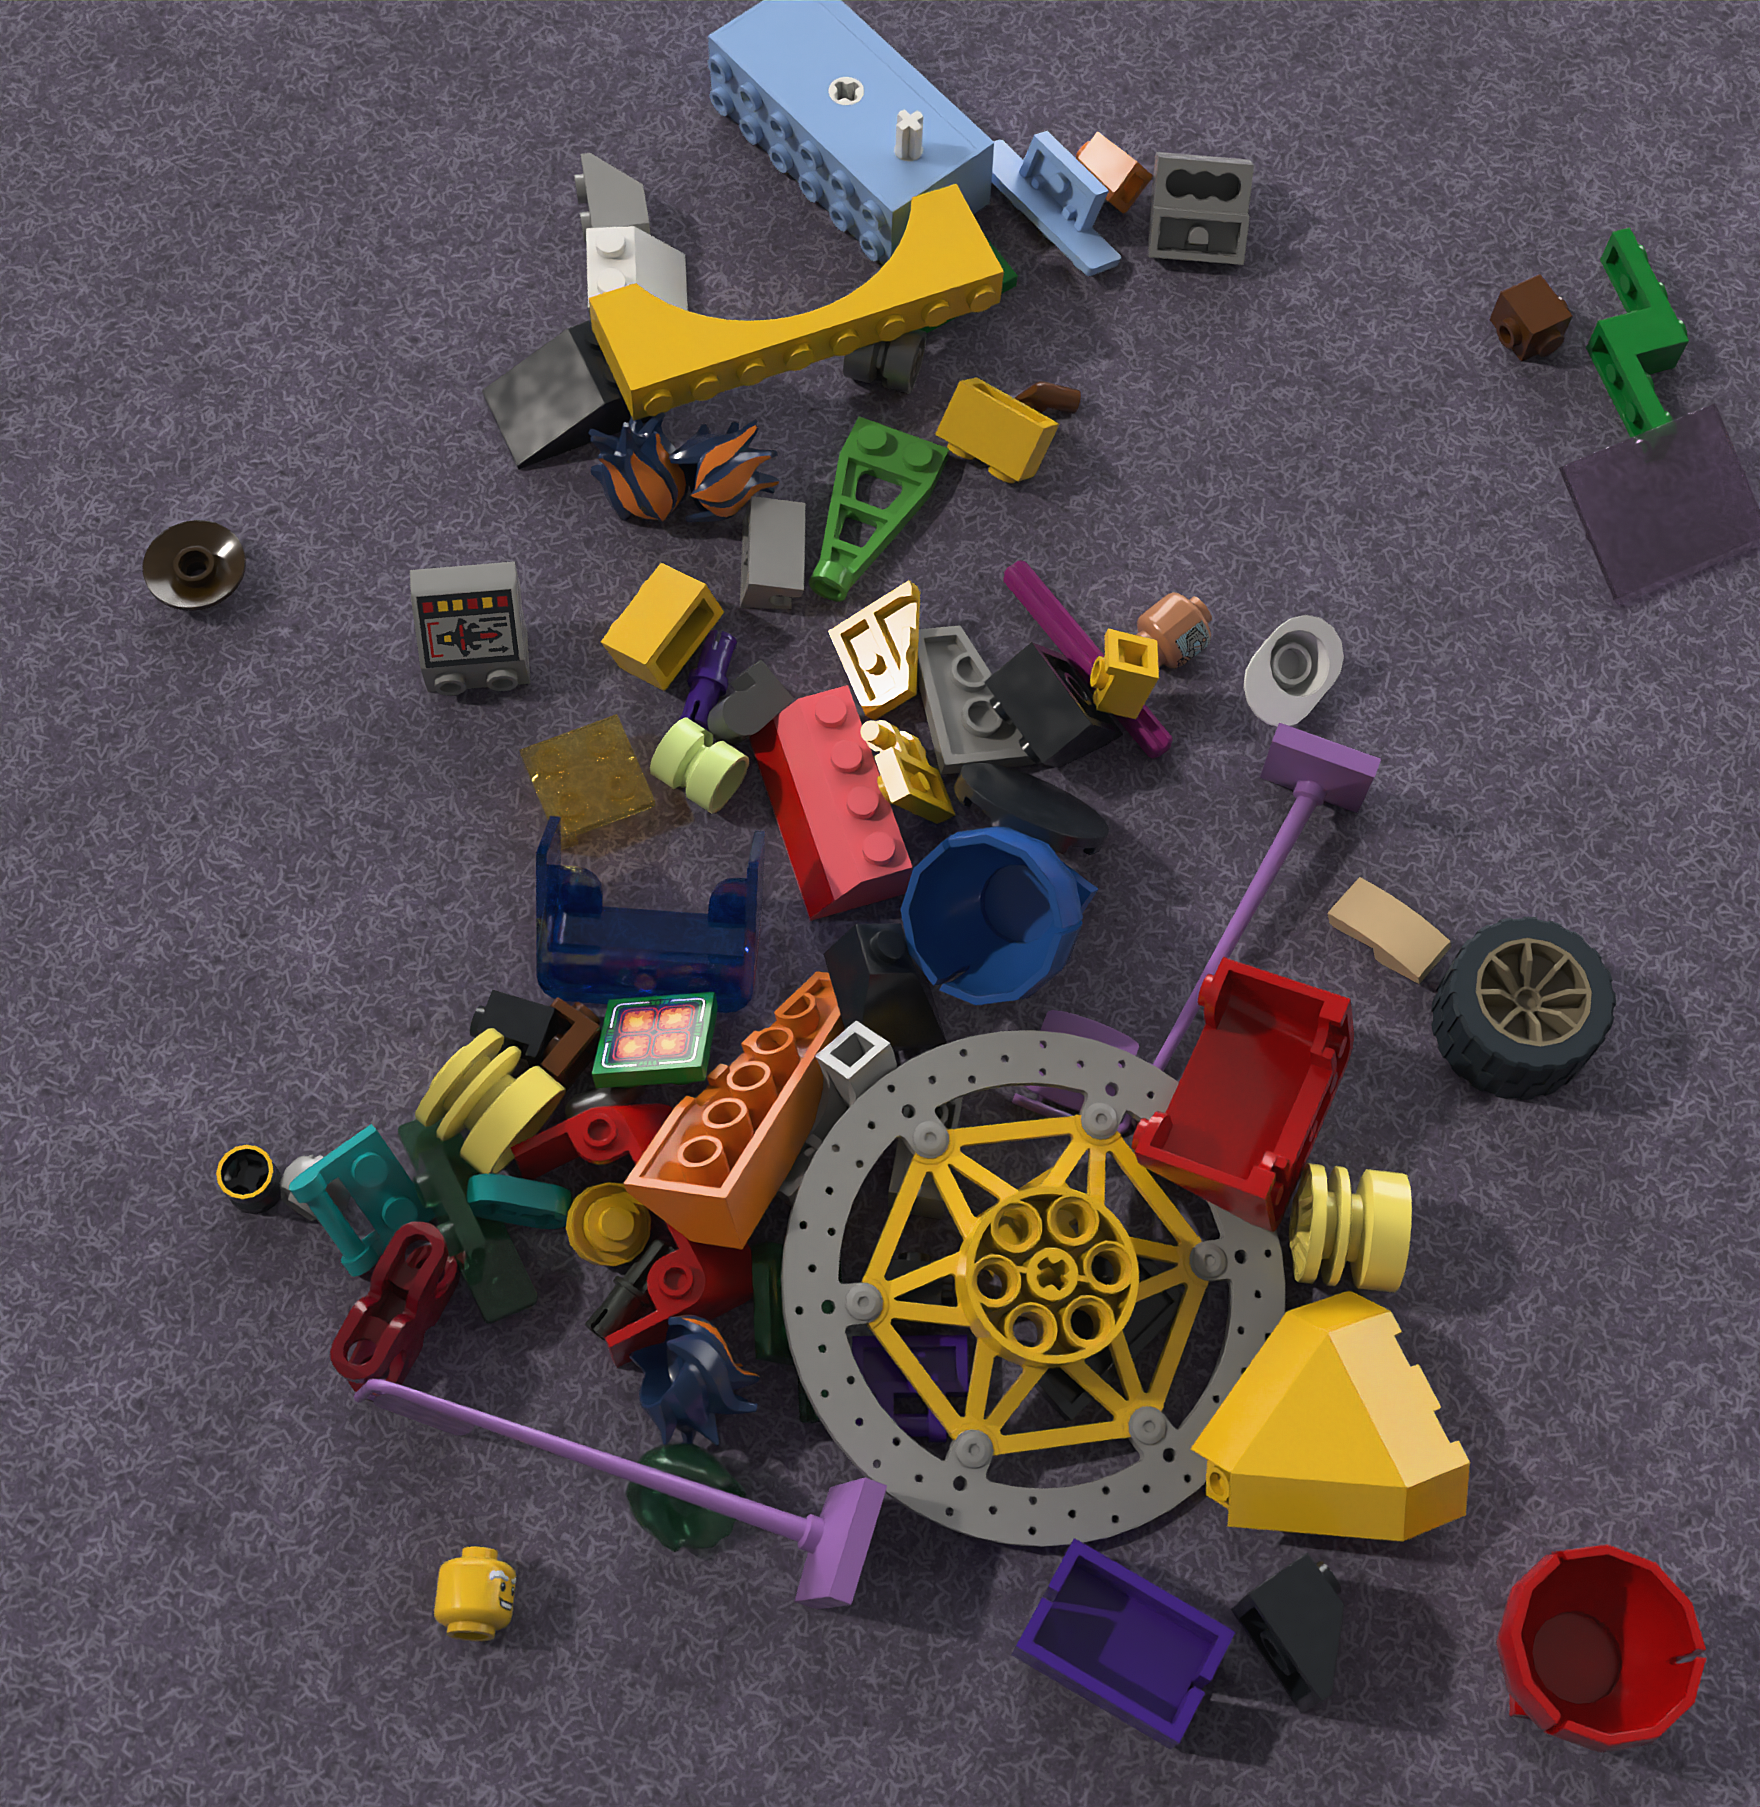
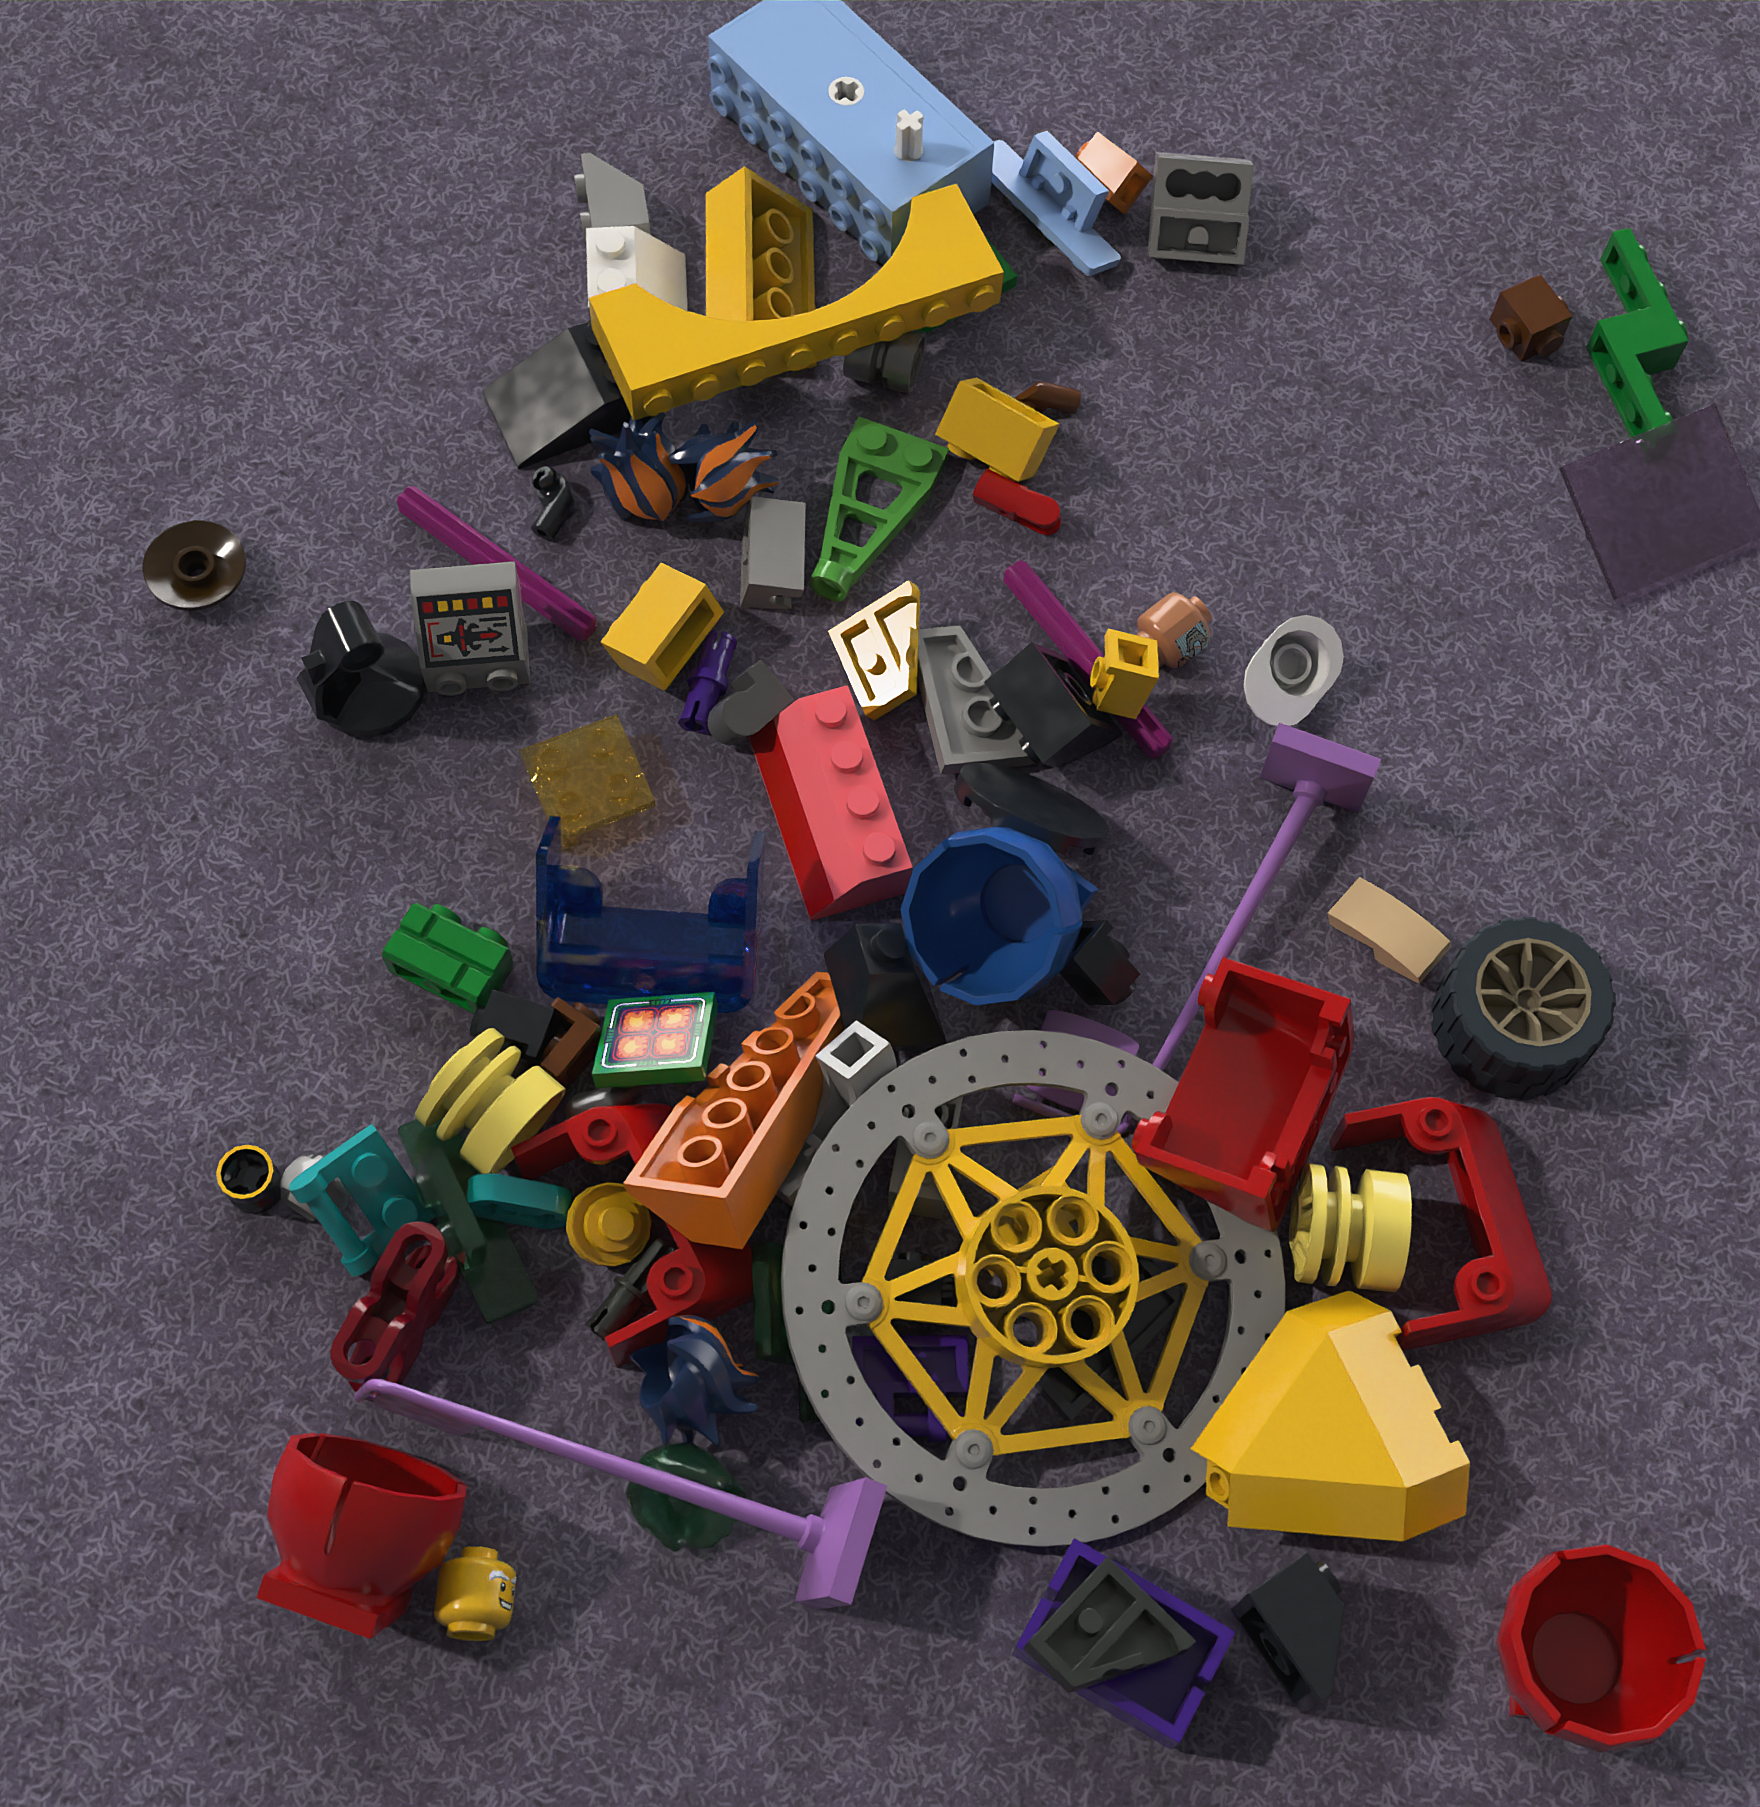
yellowish green wheel [650,718,749,814] -> none
yellow plate [860,720,955,824] -> none
none -> red plate [256,1433,467,1639]
none -> black piece [296,601,426,737]
none -> green brick [381,902,514,1014]
none -> magenta axle [396,486,597,641]
none -> black arm [531,466,574,542]
none -> yellow slope [706,166,817,368]
none -> red bar [972,468,1061,536]
none -> pearl dark grey wing [1023,1556,1196,1694]
none -> black brick [1059,920,1140,1005]
none -> red windscreen [1329,1097,1552,1351]

